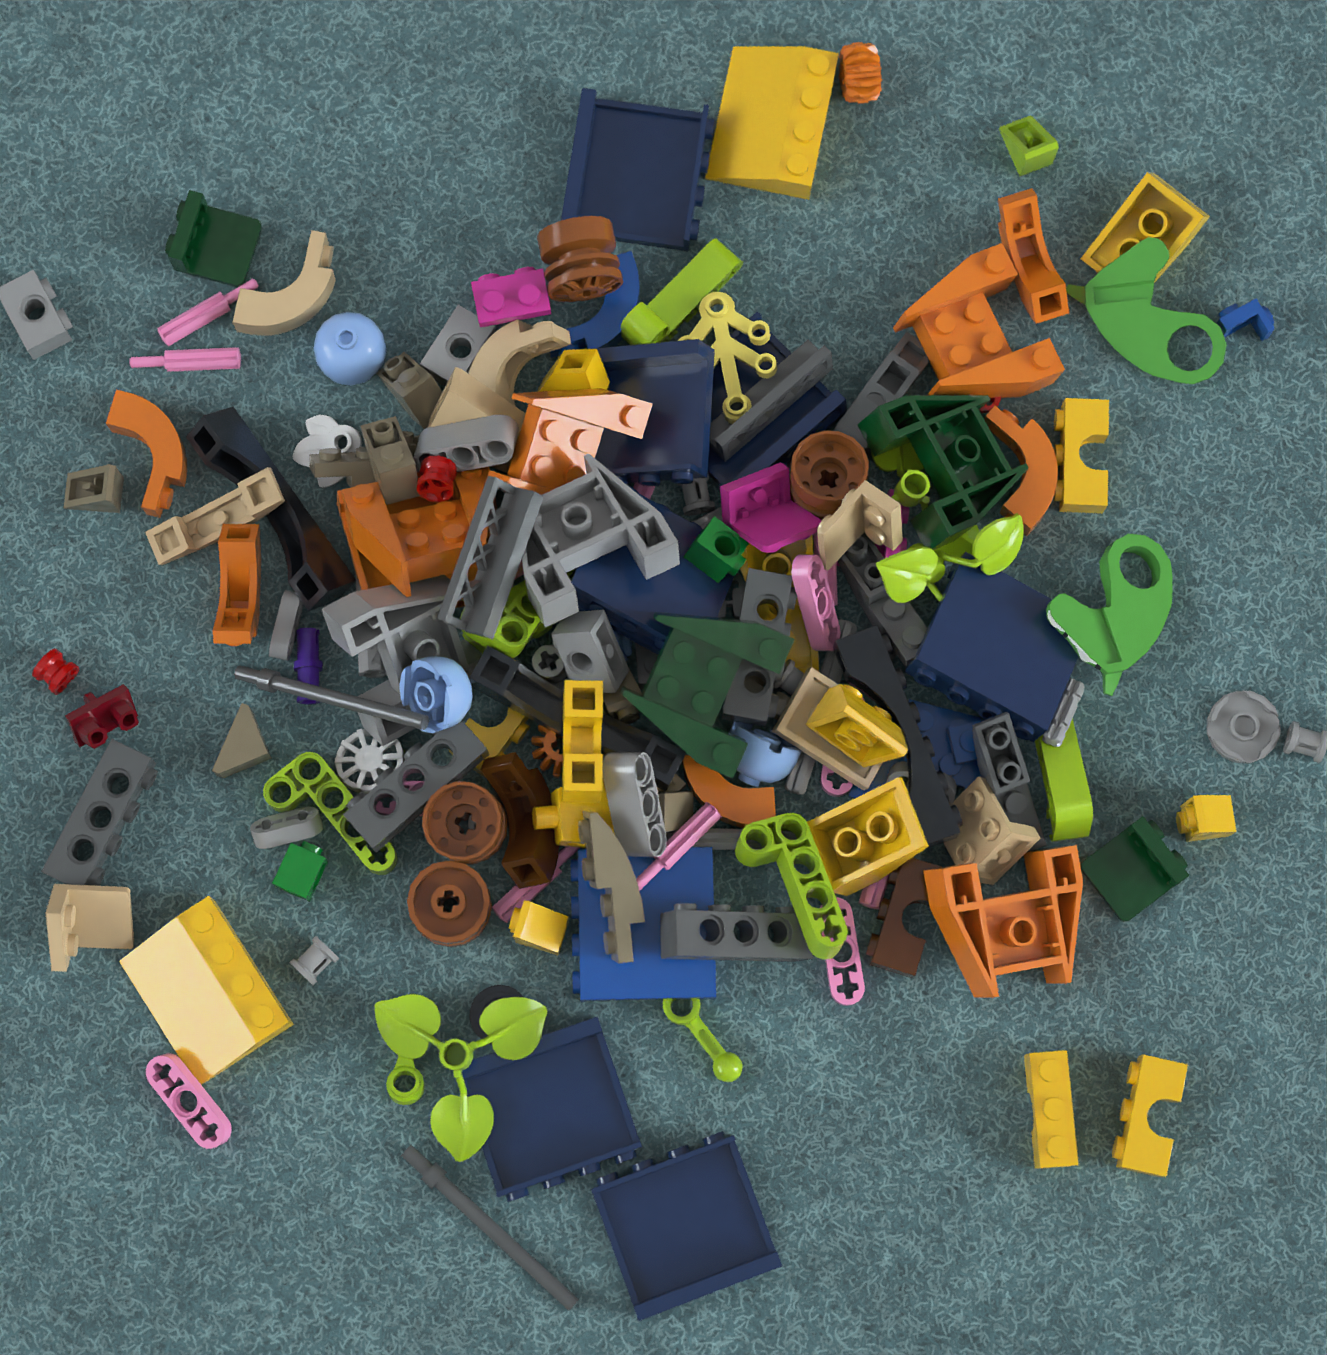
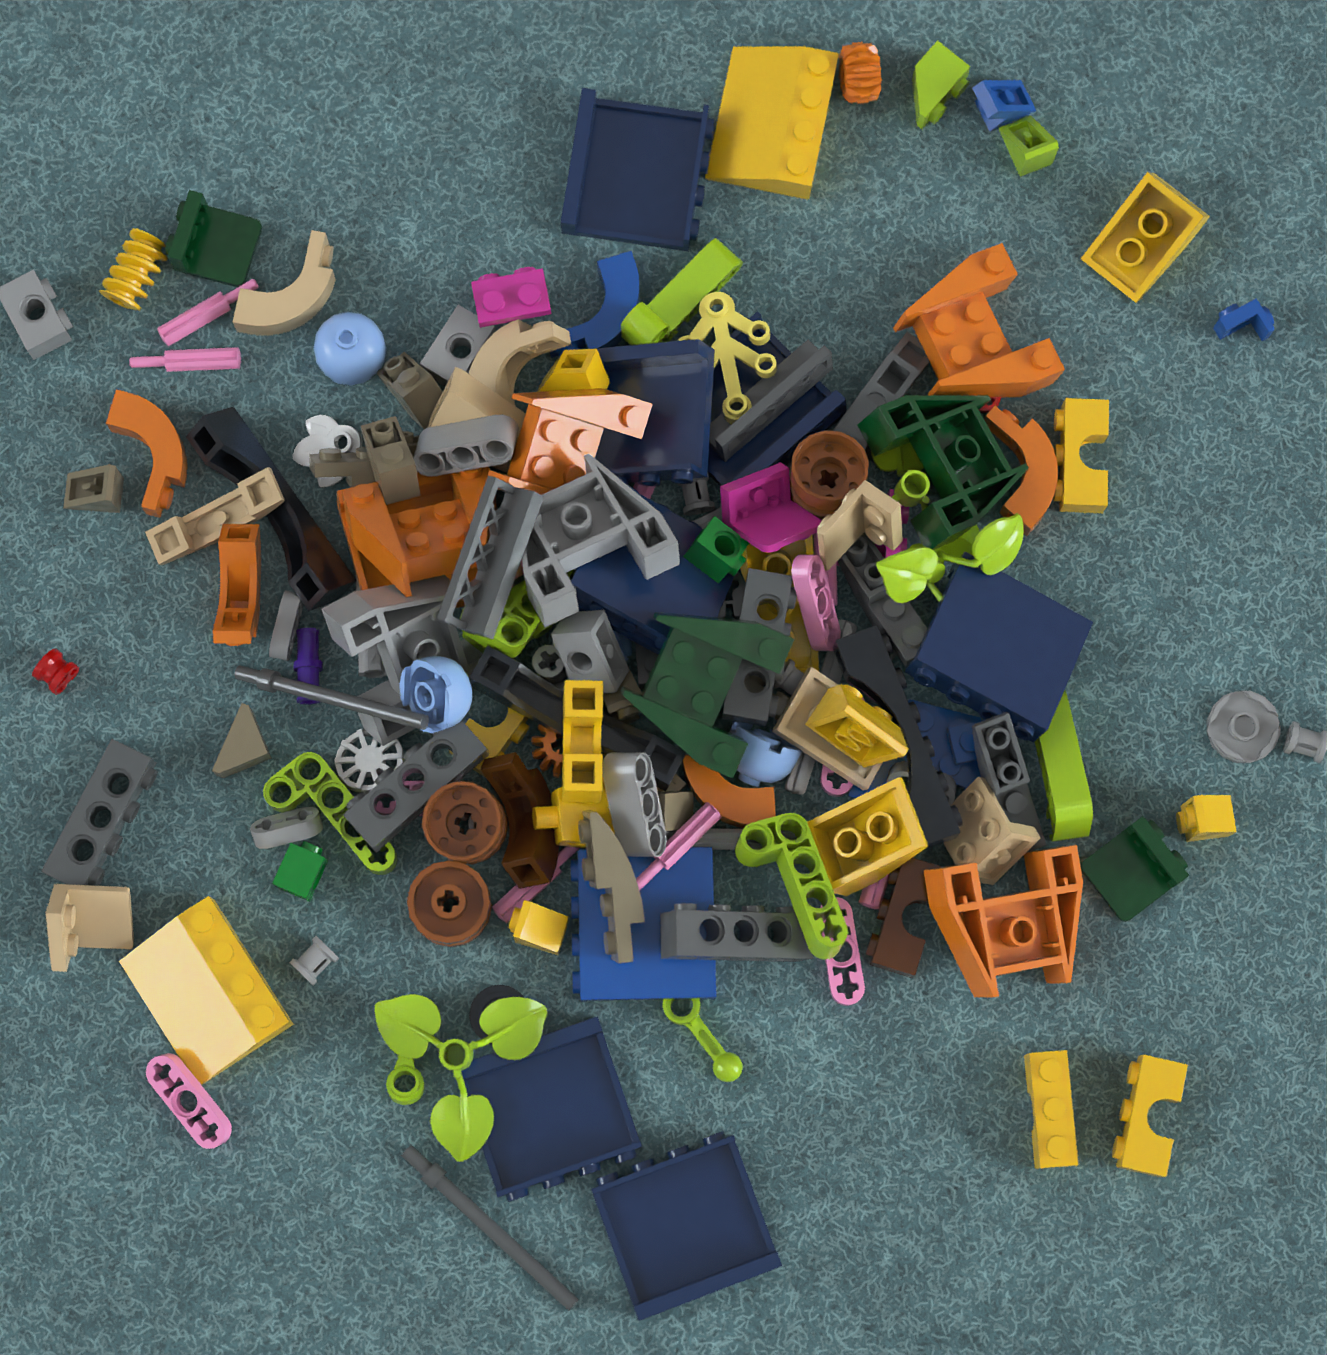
dark red hips [65,684,139,749] -> none
red wheel [416,456,457,502] -> none
dark orange wheel [537,216,624,302] -> none
orange arch [998,188,1069,324] -> none
light grey axle [1043,678,1085,747] -> none
bright green animal [1046,534,1173,696] -> none
bright green animal [1066,237,1227,384] -> none
none -> yellow piece [99,228,168,311]
none -> lime slope [912,40,970,129]
none -> blue slope [973,80,1037,131]

